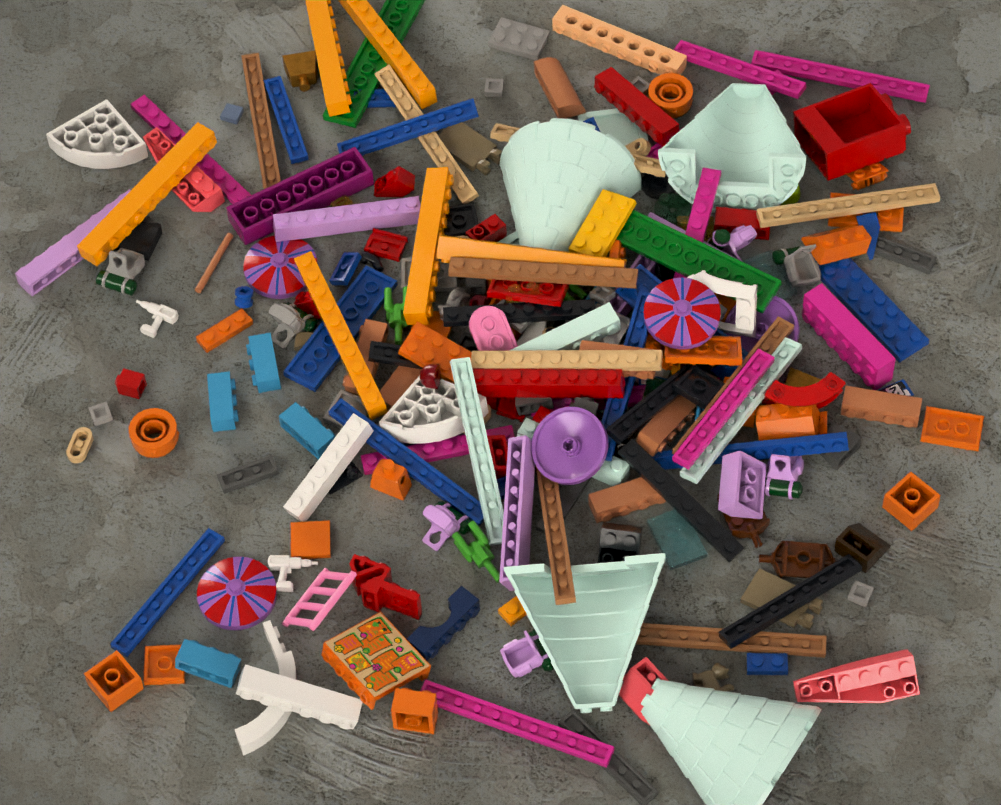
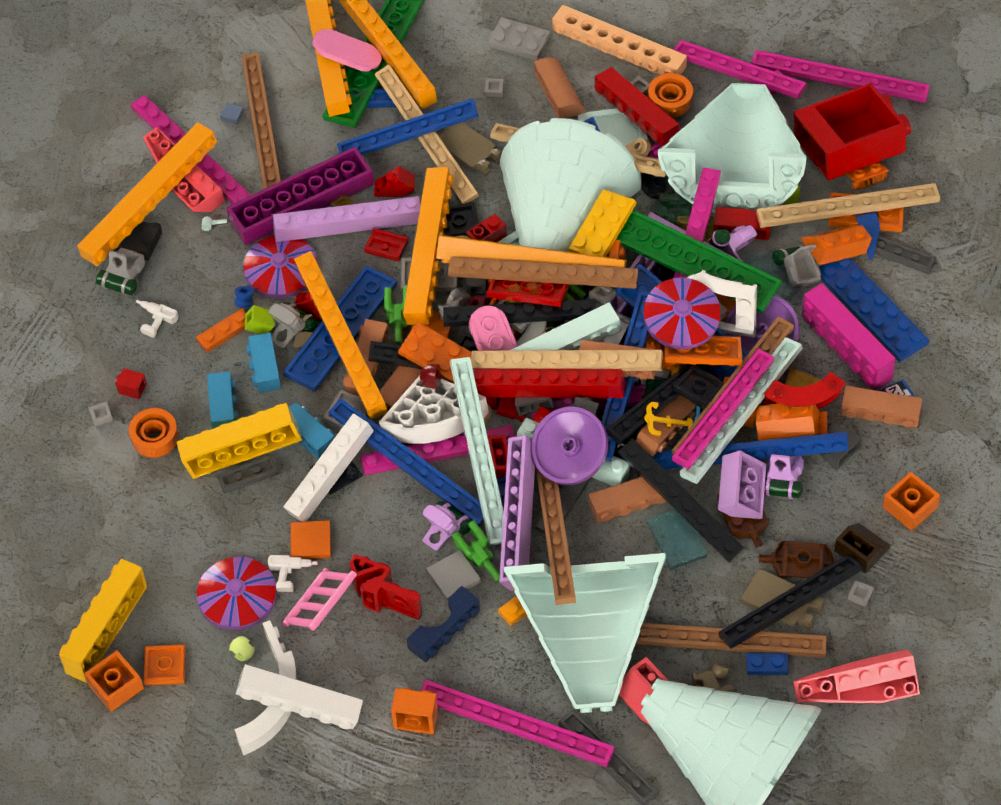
lavender brick [15,189,131,296] -> none
white brick [46,99,148,169] -> none
tan plate [66,427,93,463] -> none
blue plate [110,528,225,657] -> none
dark azure brick [175,639,241,688] -> none
nougat bar [195,233,233,293] -> none
blue plate [264,76,309,164] -> none
pearl gold torso [282,50,317,92] -> none
panel [321,611,431,710] -> none
blue plate [329,252,362,285] -> none
black arm [360,251,384,272] -> none
orange torso [370,459,412,501] -> none
lavender piece [500,630,554,678] -> none
black slope [598,522,643,563] -> none
orange tile [920,406,984,451] -> none
none -> yellow brick [59,559,147,683]
none -> yellow brick [177,403,302,479]
none -> light aqua hand [201,216,227,231]
none -> yellowish green piece [229,636,255,662]
none -> lime brick [245,305,275,334]
none -> bright pink tile [312,29,382,72]
none -> light grey tile [426,550,481,601]
none -> yellow piece [644,402,693,436]

